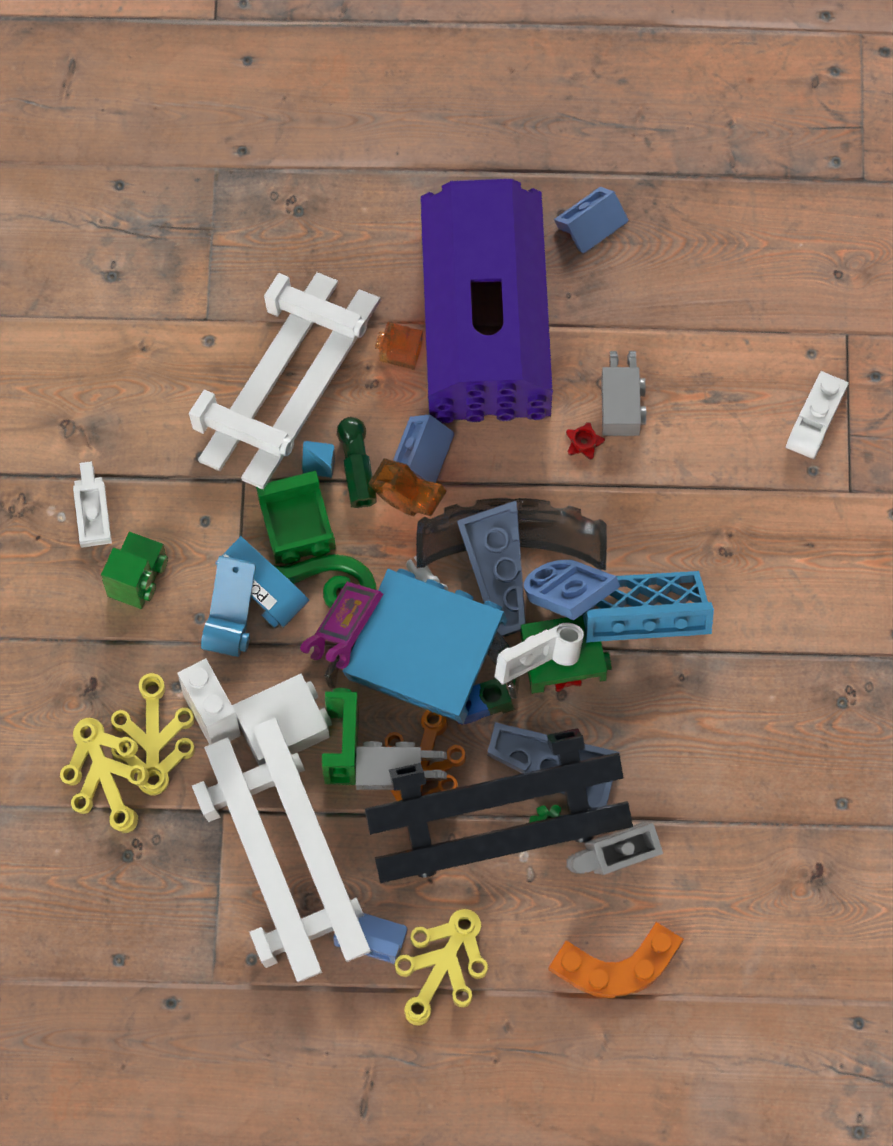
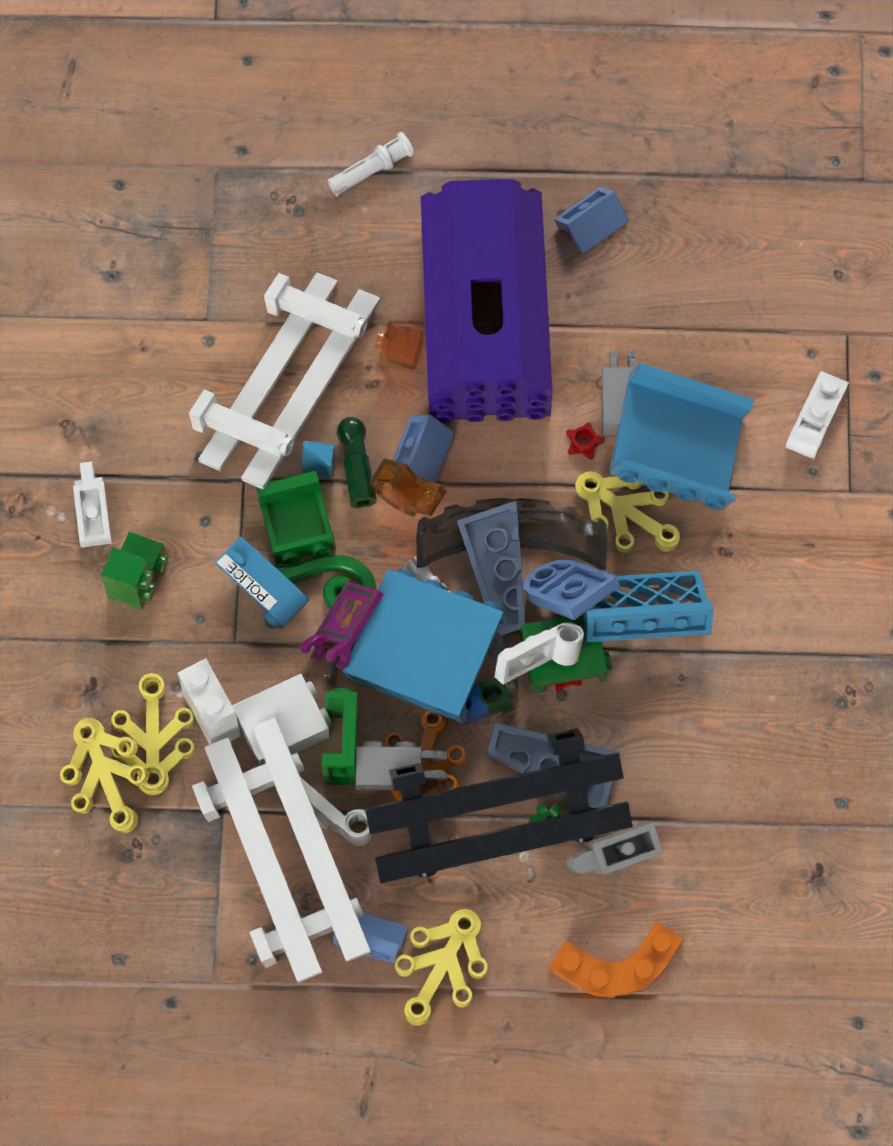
dark azure door [201,556,256,657] -> none
none -> white plate [300,777,373,846]
none -> white pin [327,132,414,196]
none -> light yellow plant [575,472,680,553]
none -> dark azure panel [609,363,754,510]

